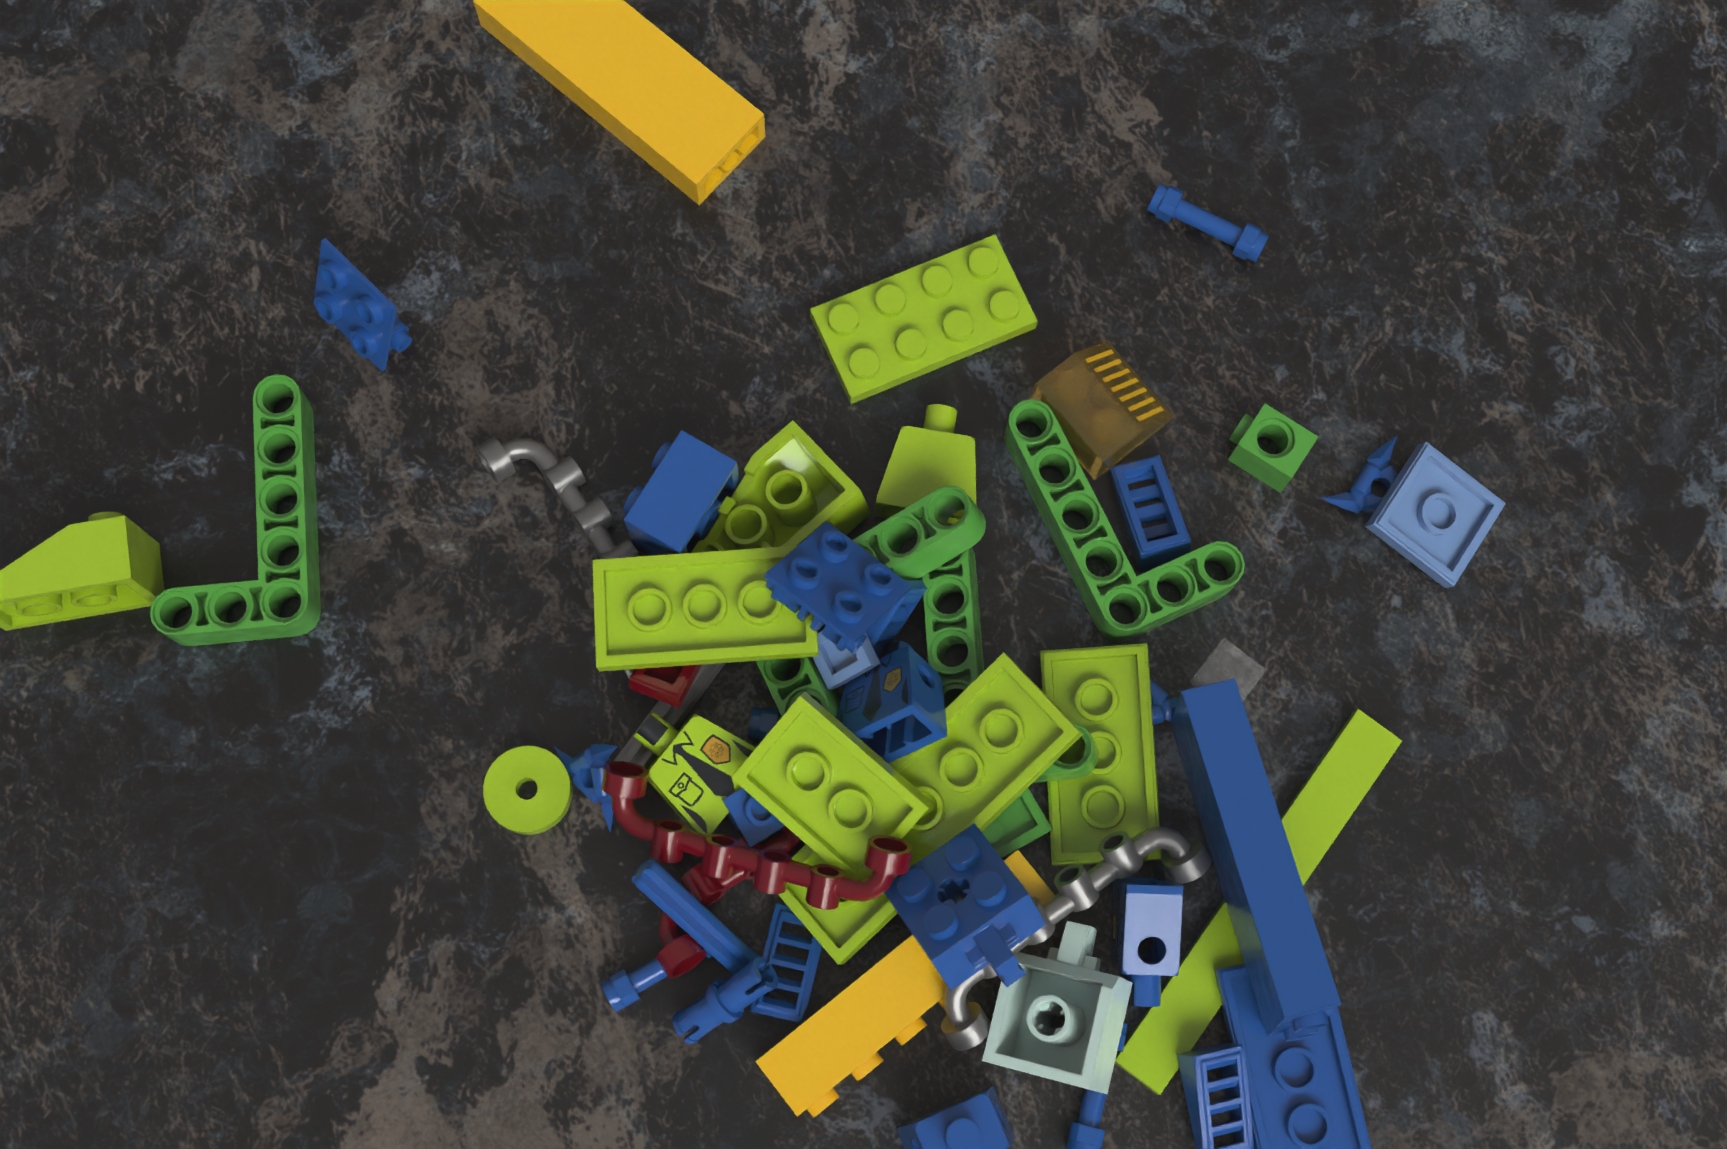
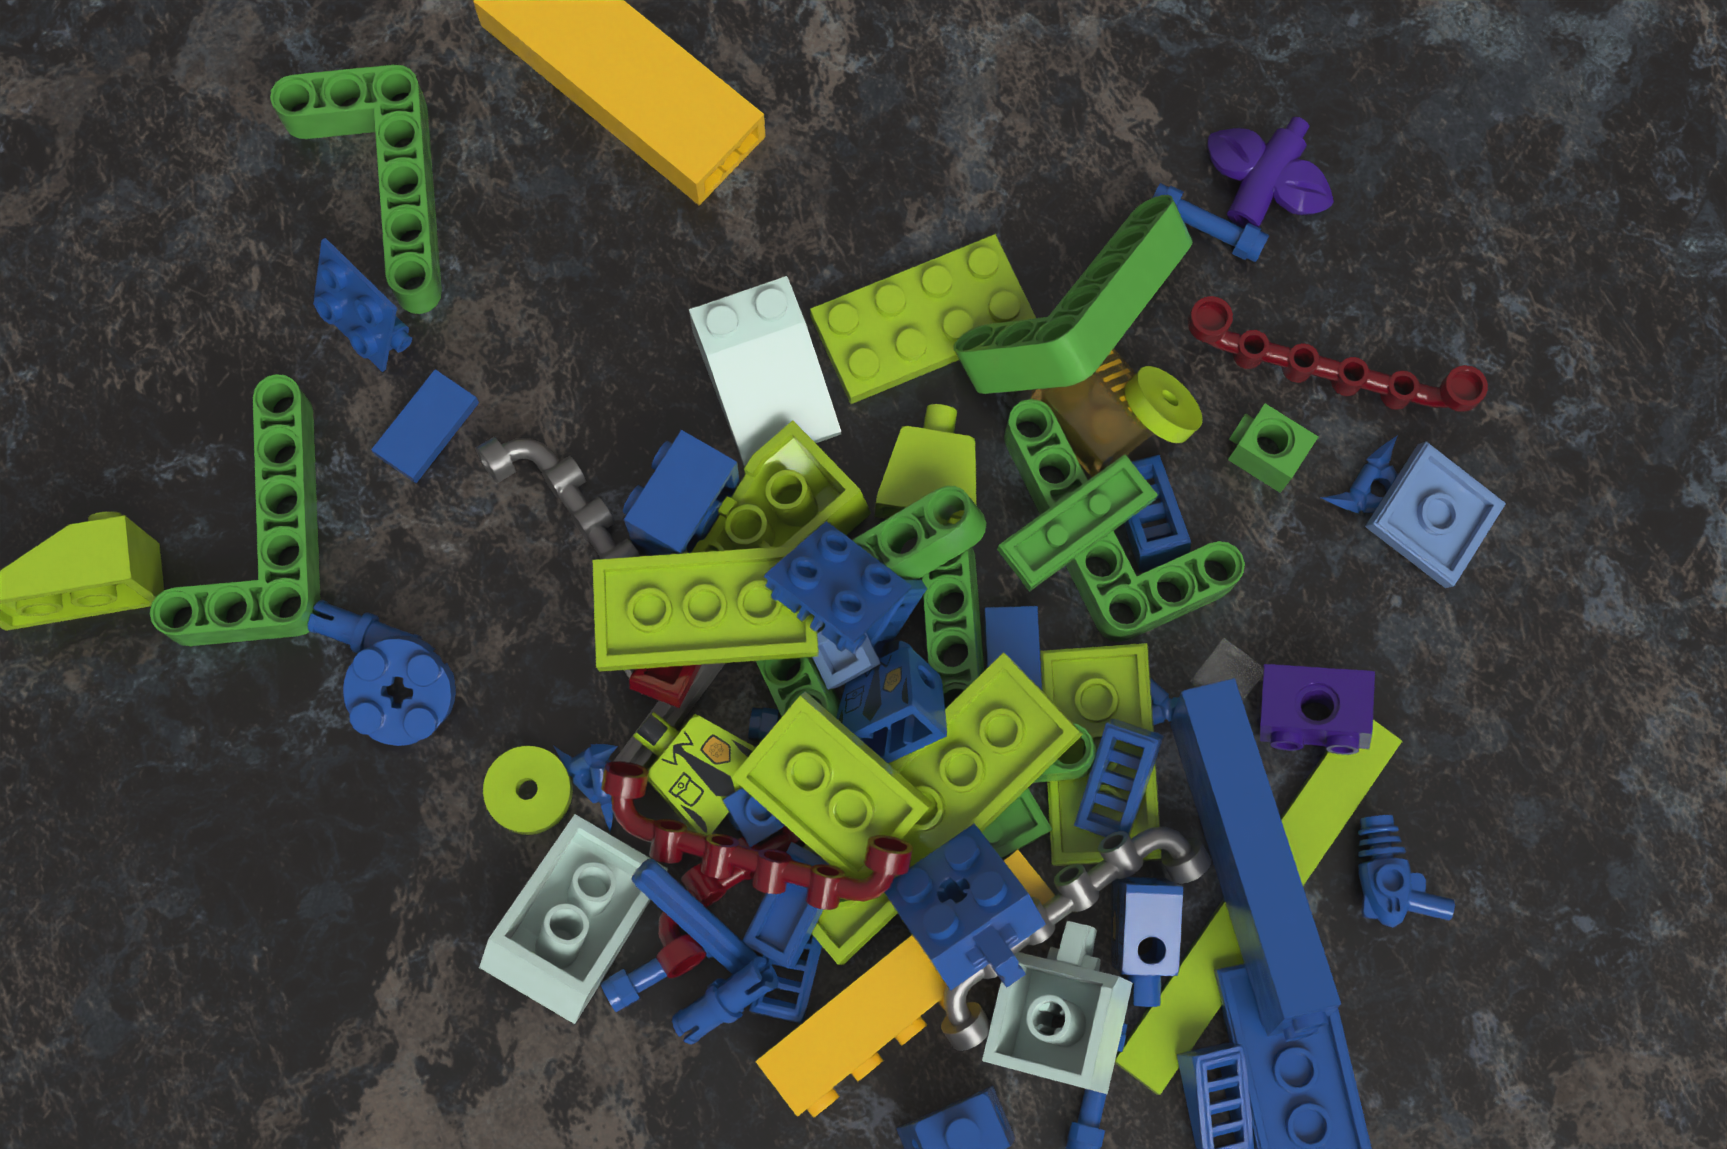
none -> bright green beam [270,65,442,314]
none -> blue pin [308,600,422,653]
none -> blue plate [343,635,456,746]
none -> blue tile [371,369,479,483]
none -> light aqua slope [479,814,668,1024]
none -> light aqua slope [689,276,841,468]
none -> blue tile [742,842,829,969]
none -> bright green beam [954,195,1193,394]
none -> blue tile [983,606,1042,690]
none -> bright green tile [997,454,1158,592]
none -> blue slope [1074,719,1164,837]
none -> lime piece [1125,366,1203,443]
none -> dark red bar [1188,296,1488,412]
none -> dark purple plant [1207,117,1334,229]
none -> dark purple brick [1260,664,1375,755]
none -> blue piece [1358,815,1455,928]

